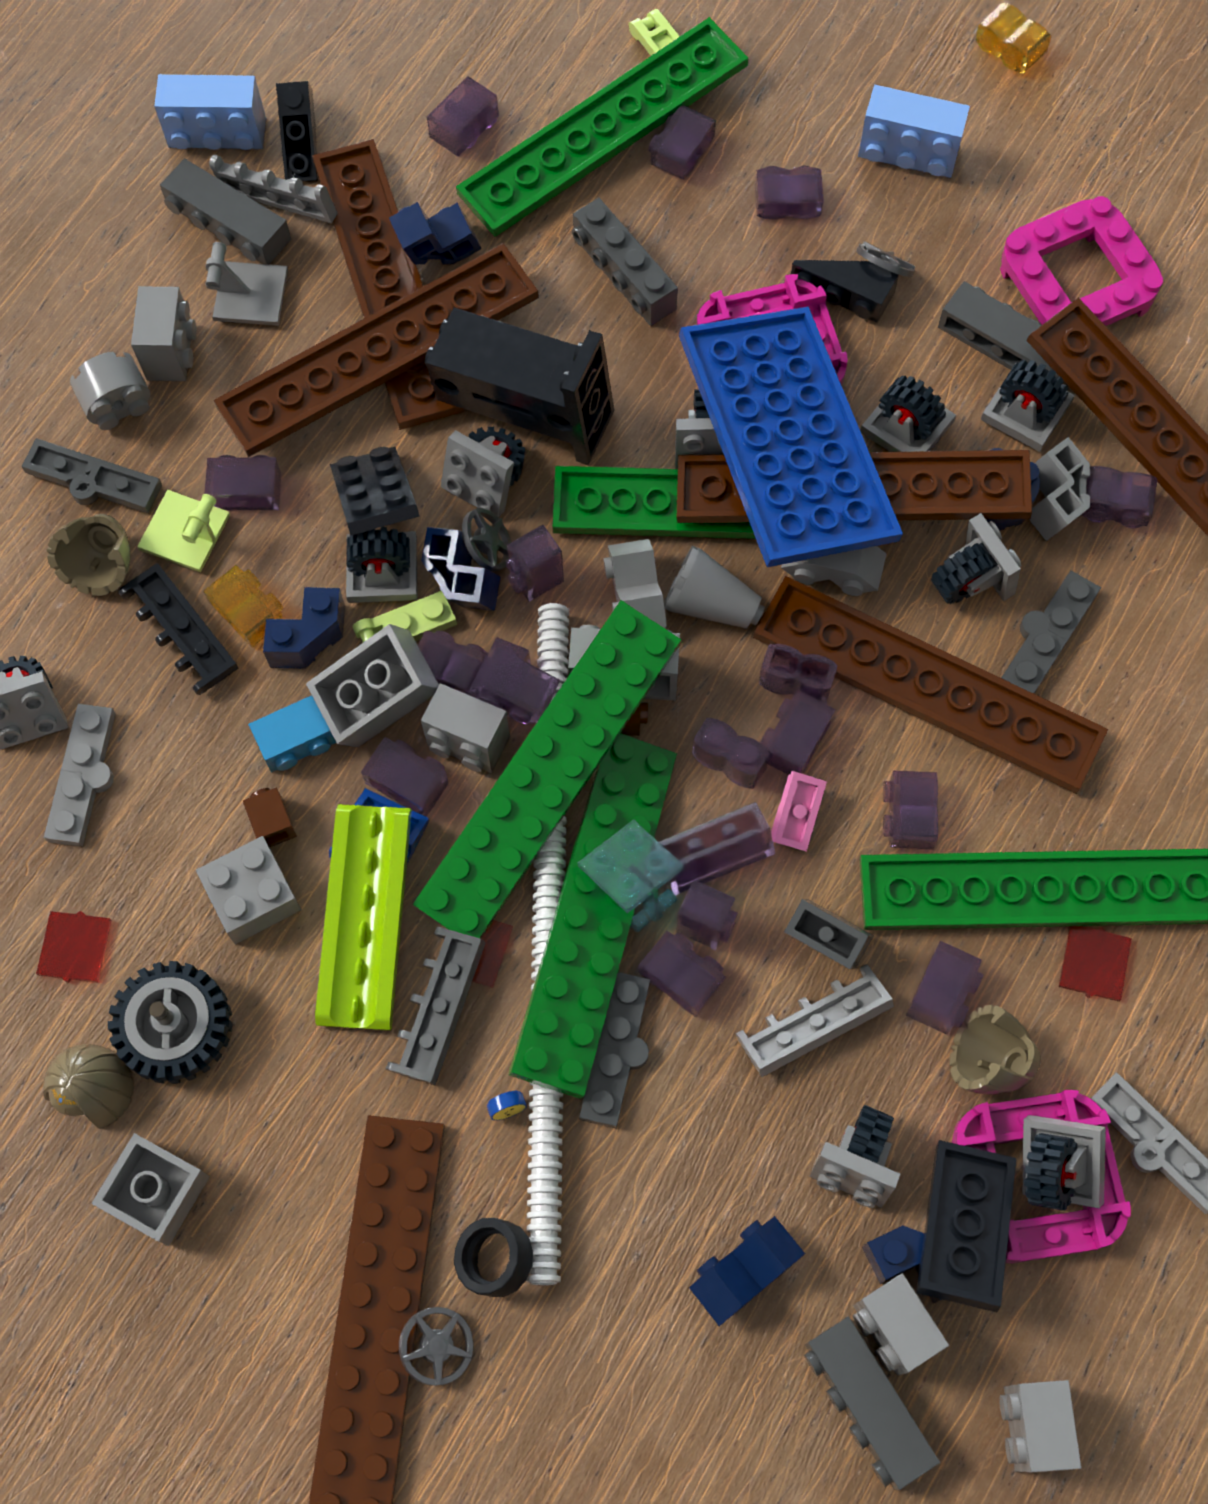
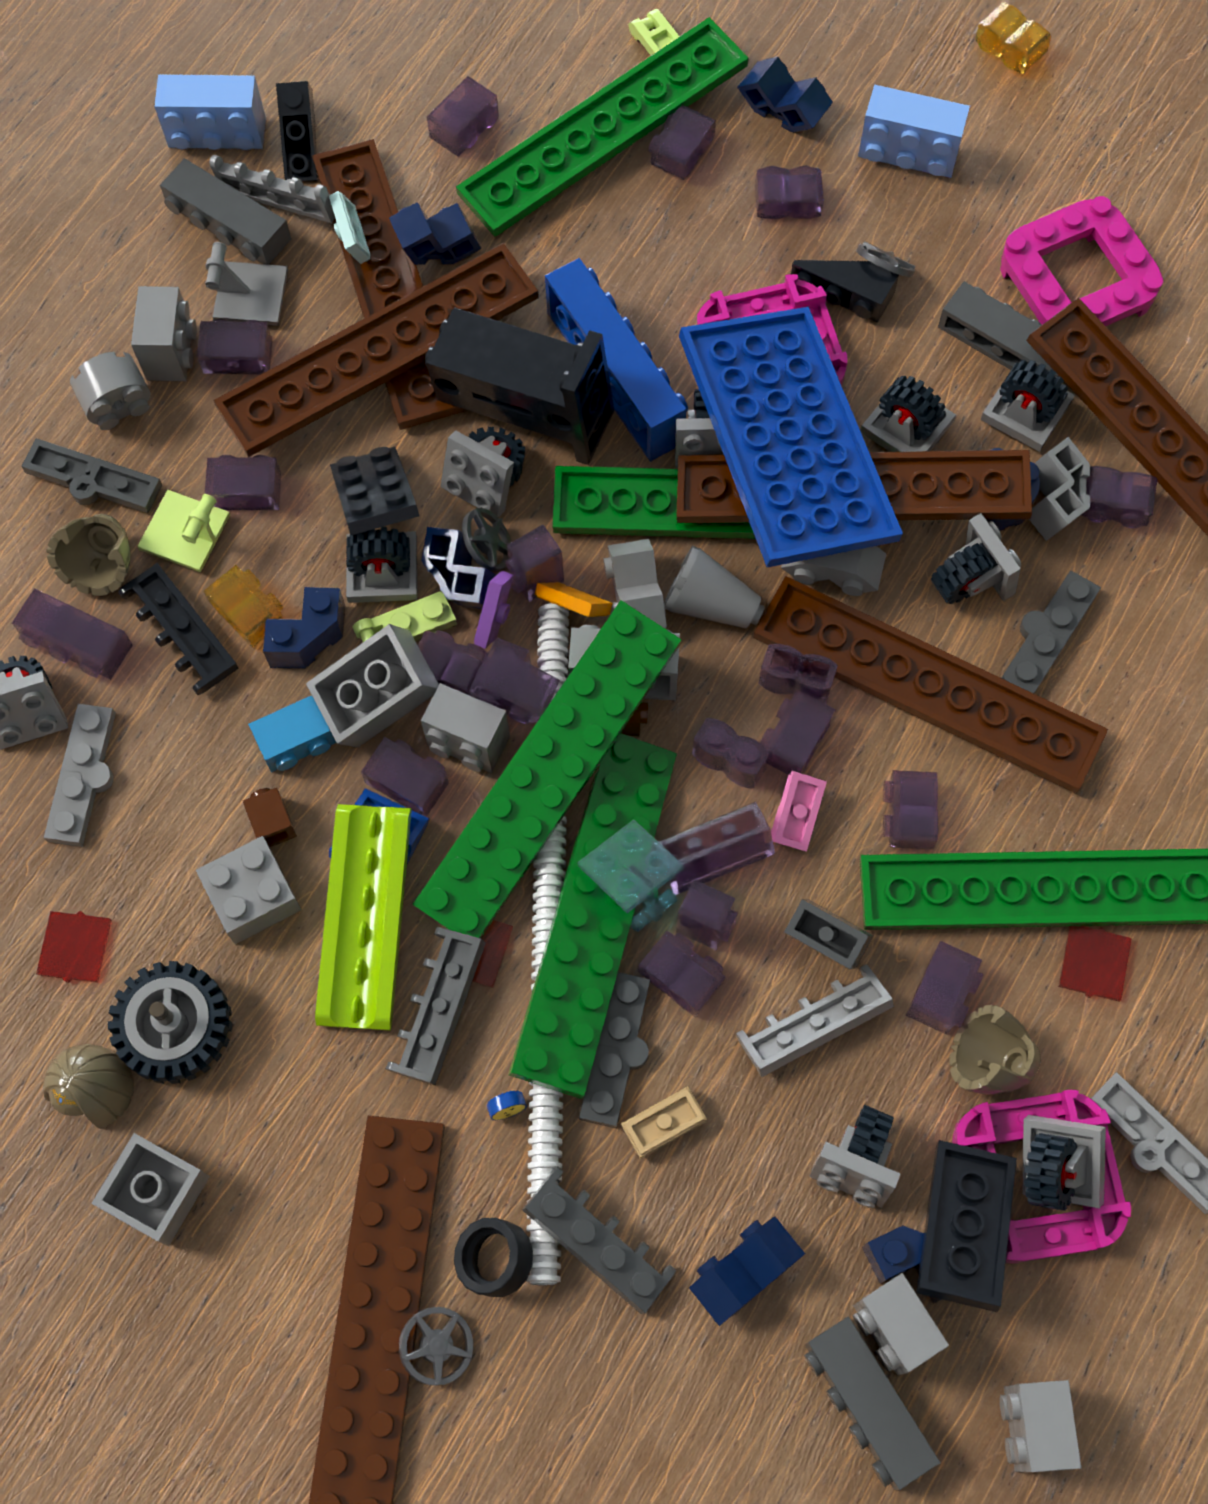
dark grey brick [572,198,678,326] -> none
none -> clear purple brick [12,588,133,680]
none -> clear purple brick [197,319,273,374]
none -> light aqua plate [329,191,371,264]
none -> medium lavender plate [474,571,514,649]
none -> dark grey hinge [522,1166,676,1314]
none -> light orange tile [535,582,613,617]
none -> blue brick [545,258,688,462]
none -> tan plate [621,1086,707,1159]
none -> dark blue brick [737,57,833,133]

